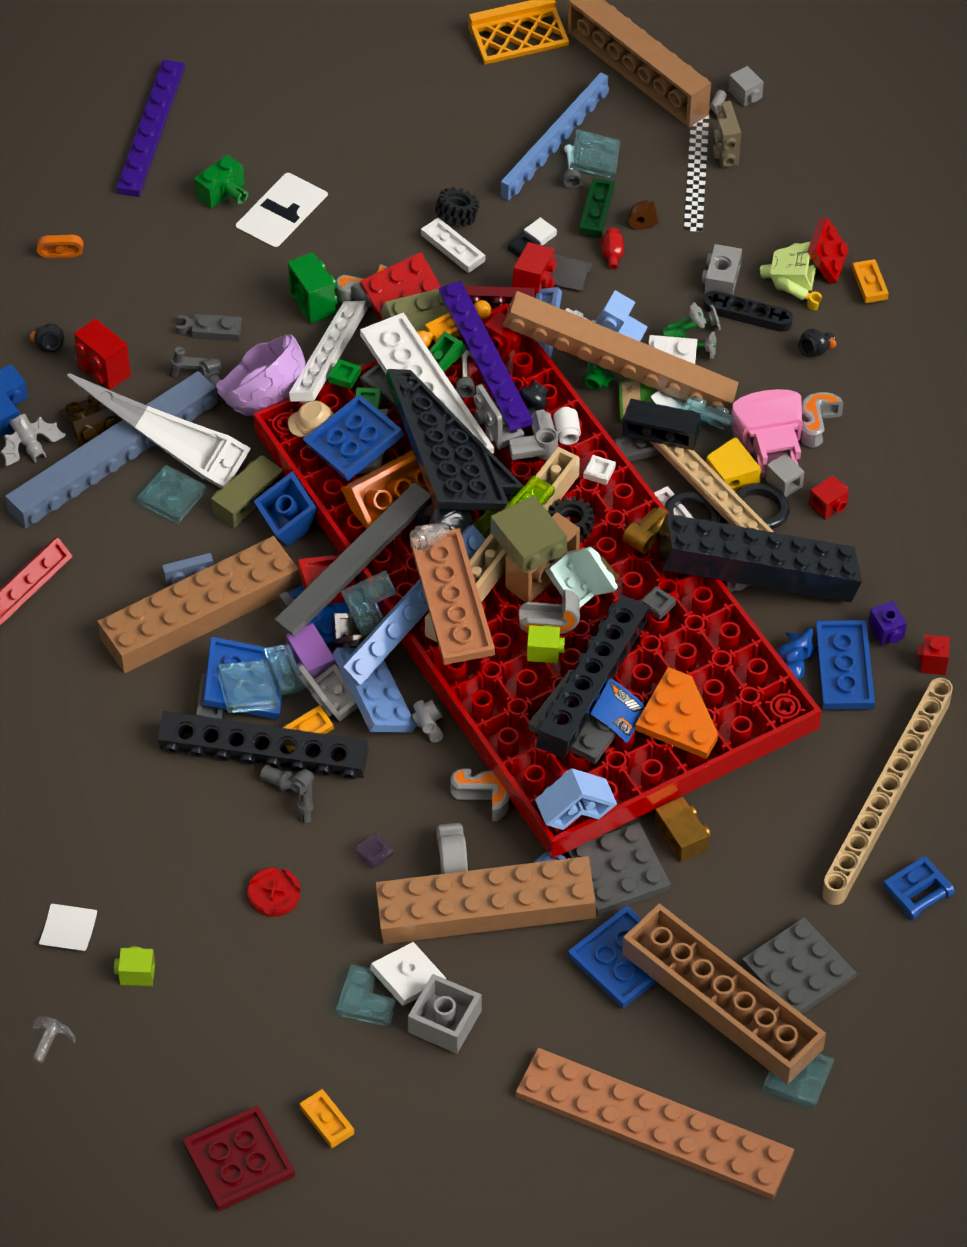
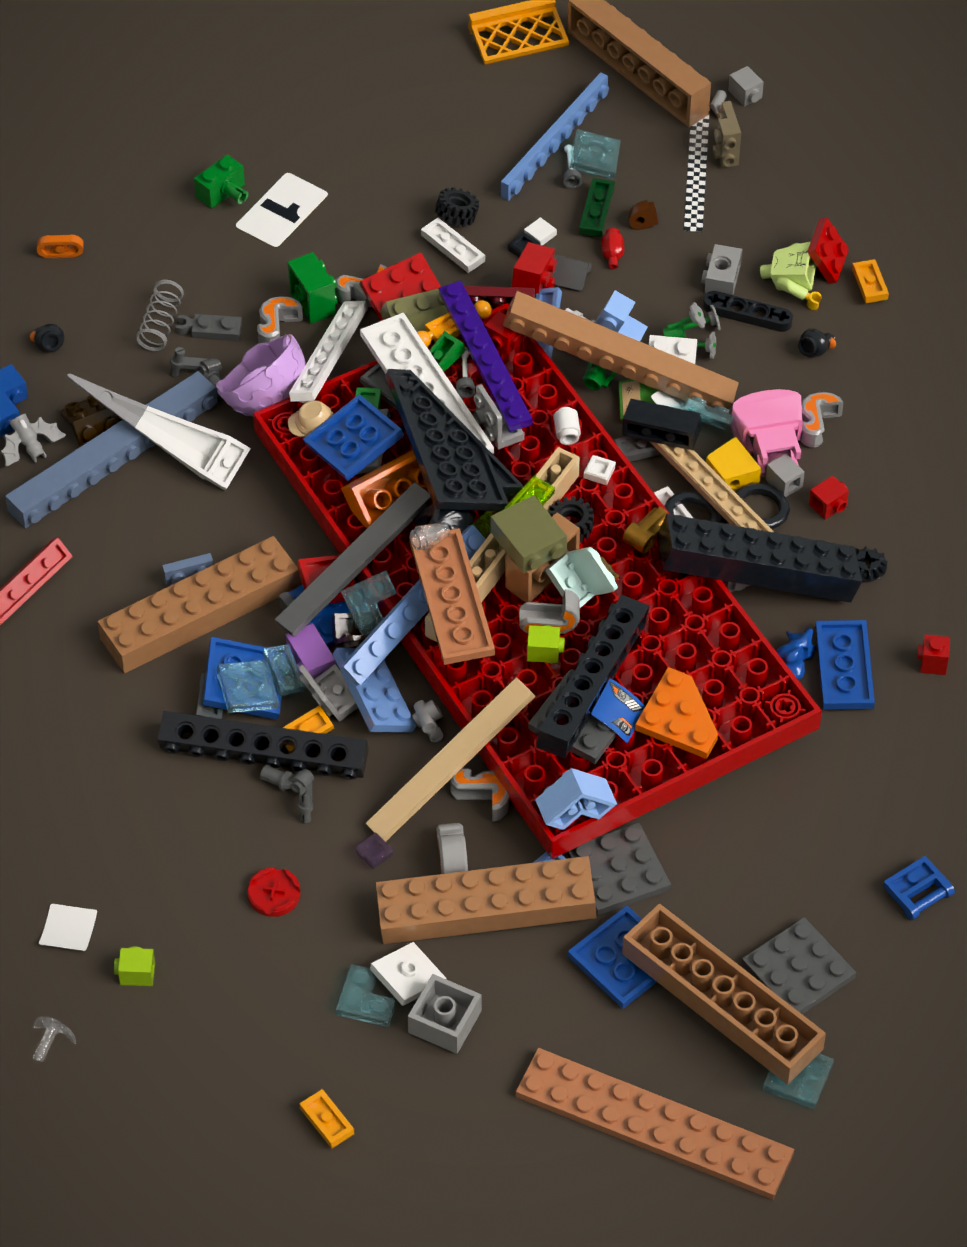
red brick [74,318,131,390] -> none
dark purple plate [117,60,185,197] -> none
clear light blue plate [137,465,206,524] -> none
dark red plate [183,1105,295,1211] -> none
olive brick [211,455,284,528] -> none
blue slope [254,471,318,547] -> none
green plate [328,359,361,390] -> none
light grey piece [508,410,558,460] -> none
black animal [519,381,549,415] -> none
dark grey tile [640,586,676,620] -> none
pearl gold brick [655,797,711,862] -> none
tan beam [822,678,953,905] -> none
dark purple brick [868,601,907,646] -> none
none -> light grey piece [136,279,184,351]
none -> light grey animal [257,296,303,344]
none -> tan tile [366,677,536,843]
none -> black gear [855,546,888,581]

